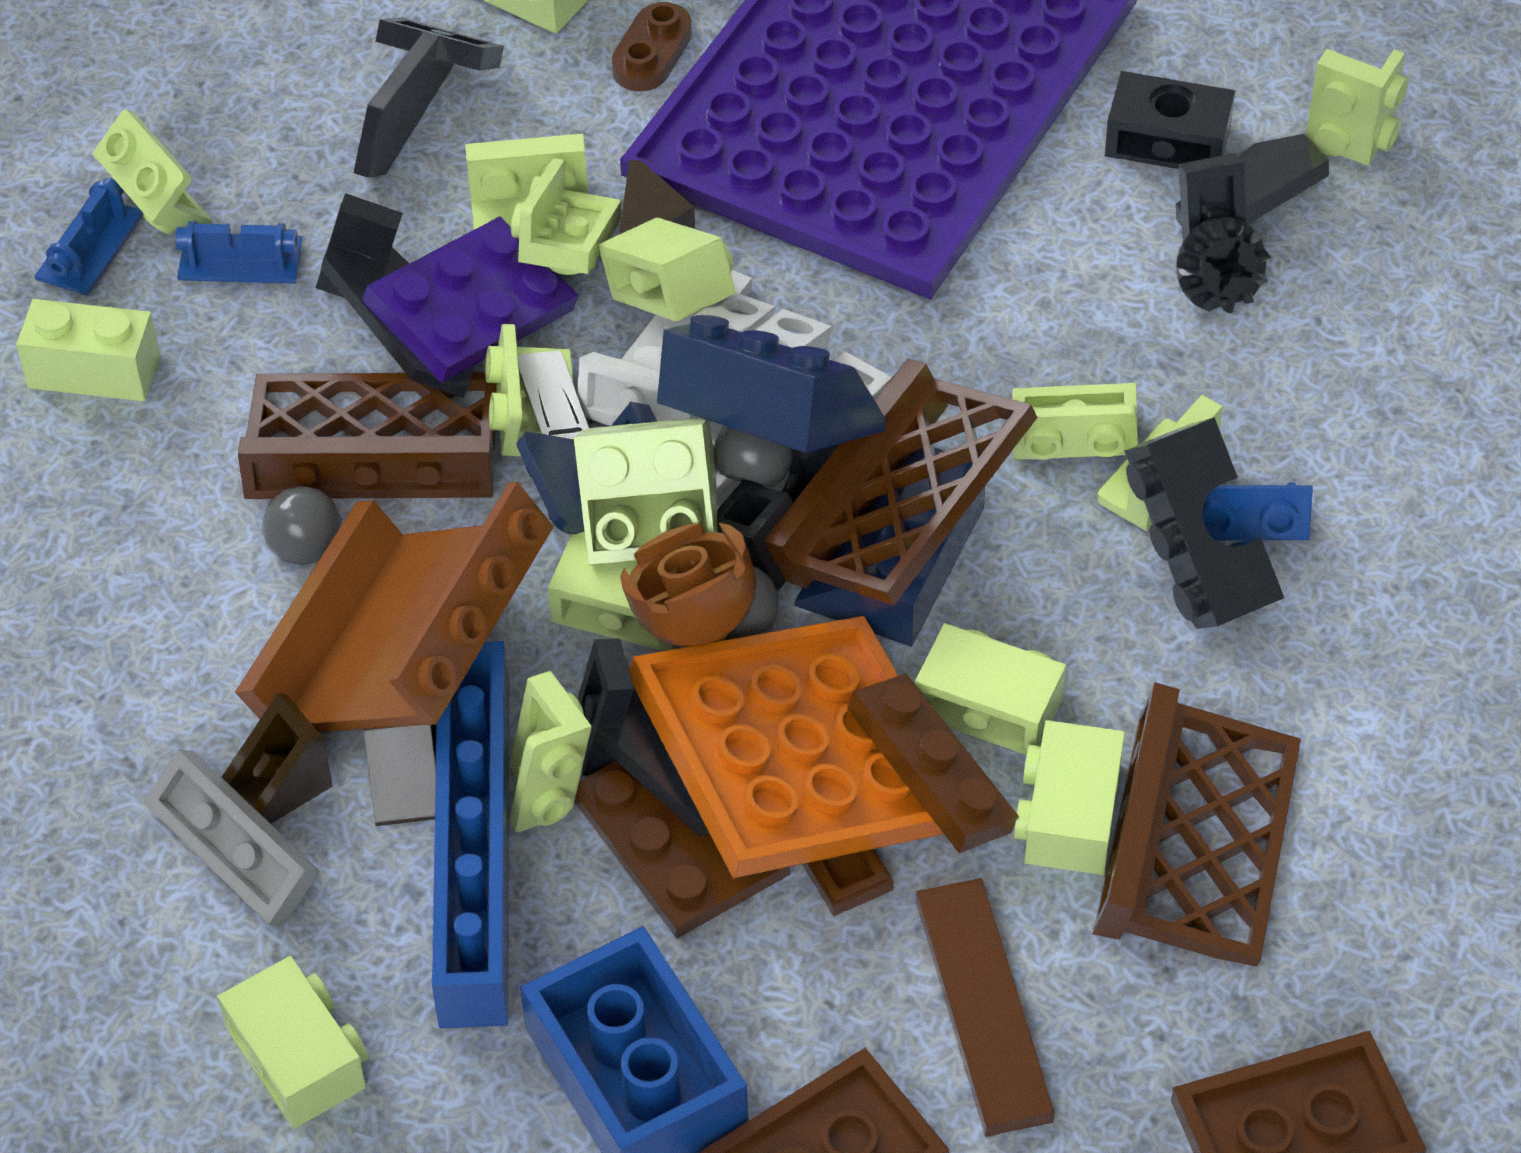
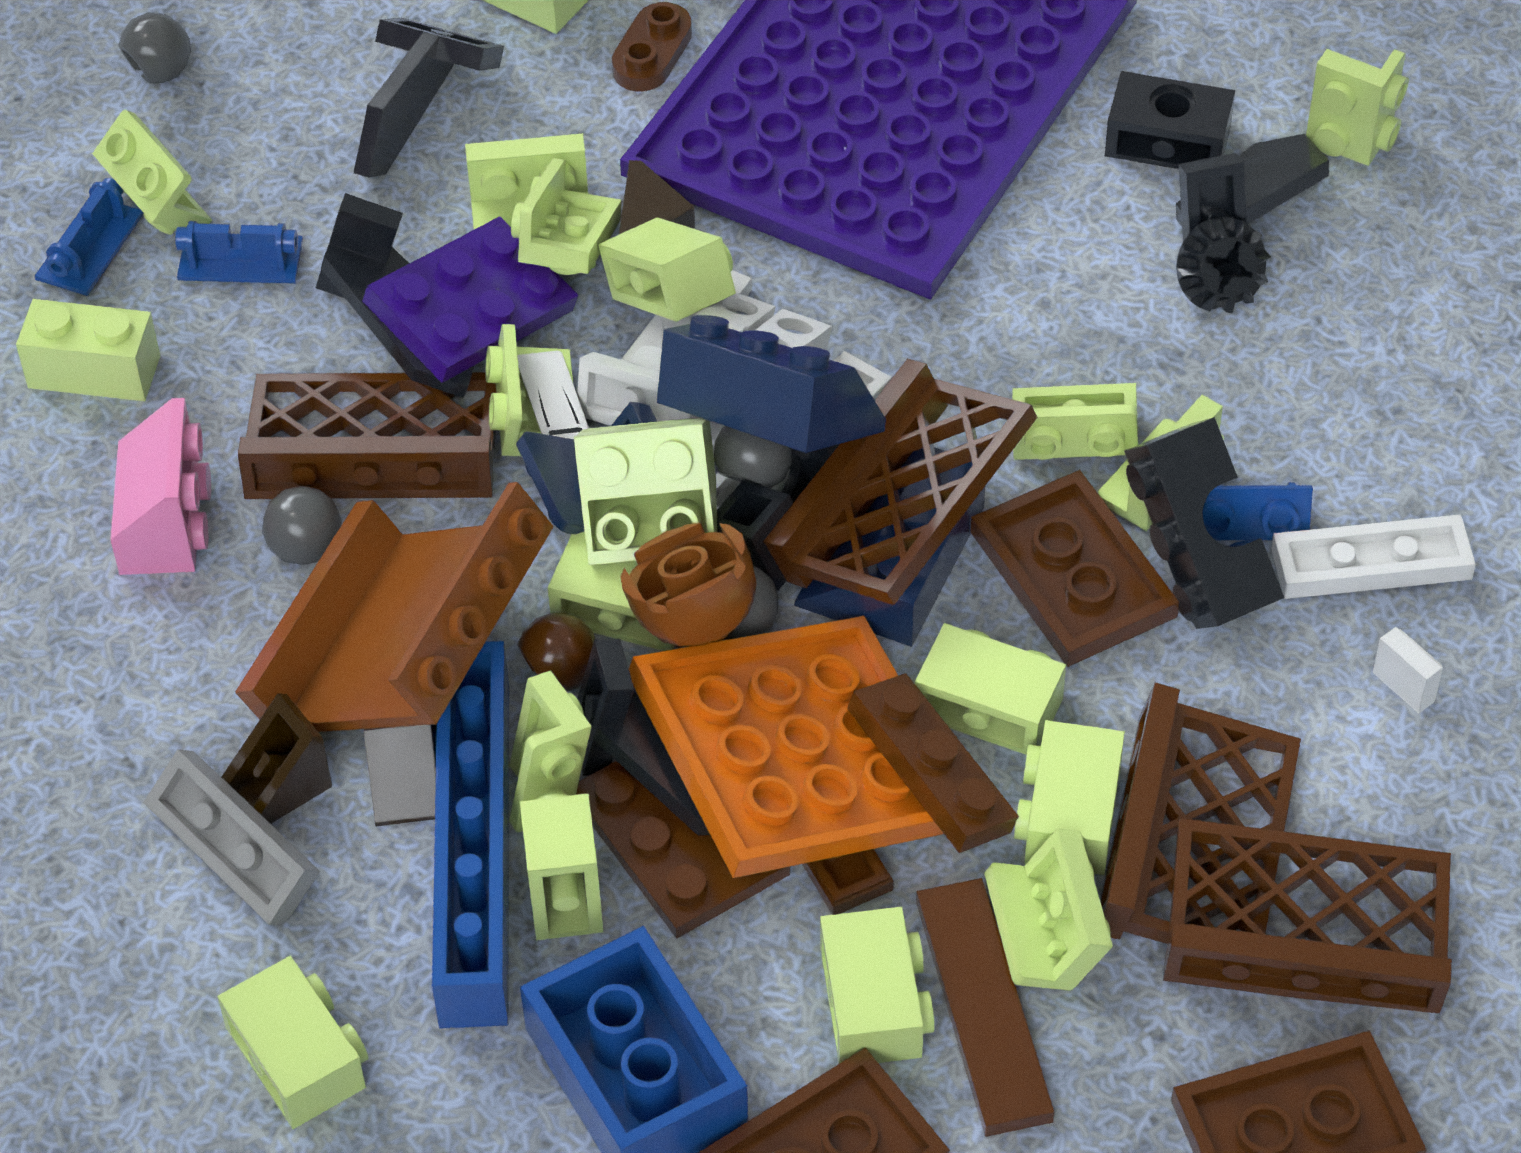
none -> bright pink slope [111,398,211,575]
none -> dark grey piece [118,12,191,84]
none -> reddish brown piece [517,613,596,692]
none -> yellowish green brick [520,793,604,941]
none -> yellowish green brick [820,907,934,1064]
none -> reddish brown plate [970,470,1179,667]
none -> yellowish green bracket [984,828,1113,990]
none -> reddish brown fence [1163,818,1452,1014]
none -> white plate [1271,514,1476,599]
none -> white tile [1373,627,1443,713]

